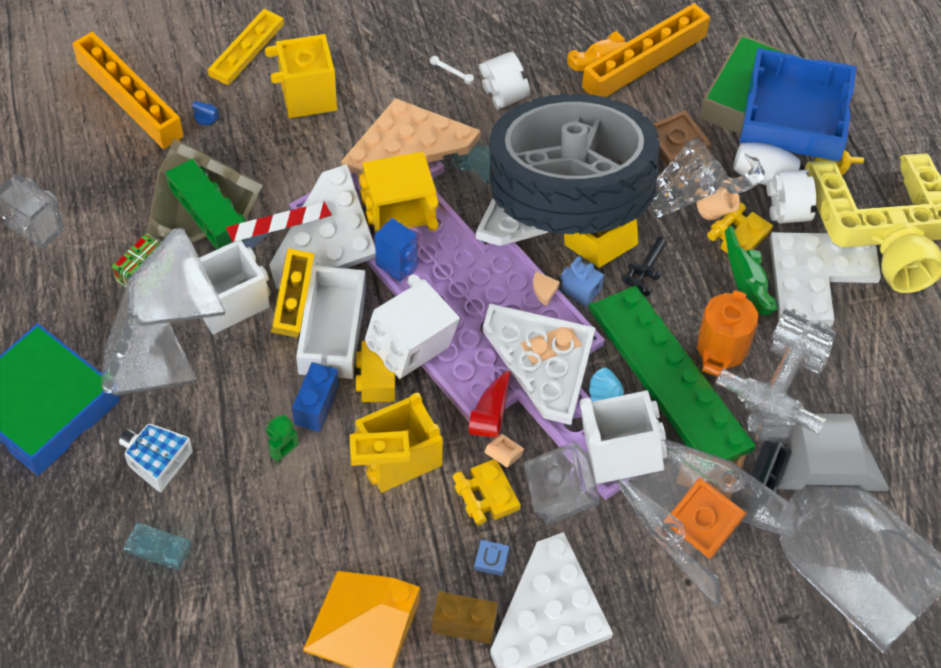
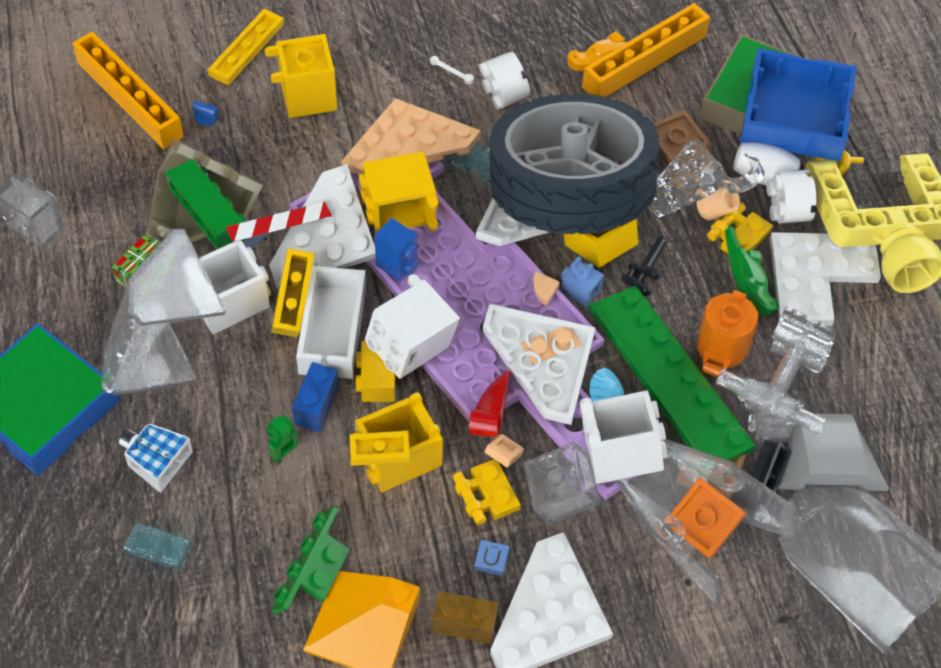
none -> green bracket [271,506,350,614]

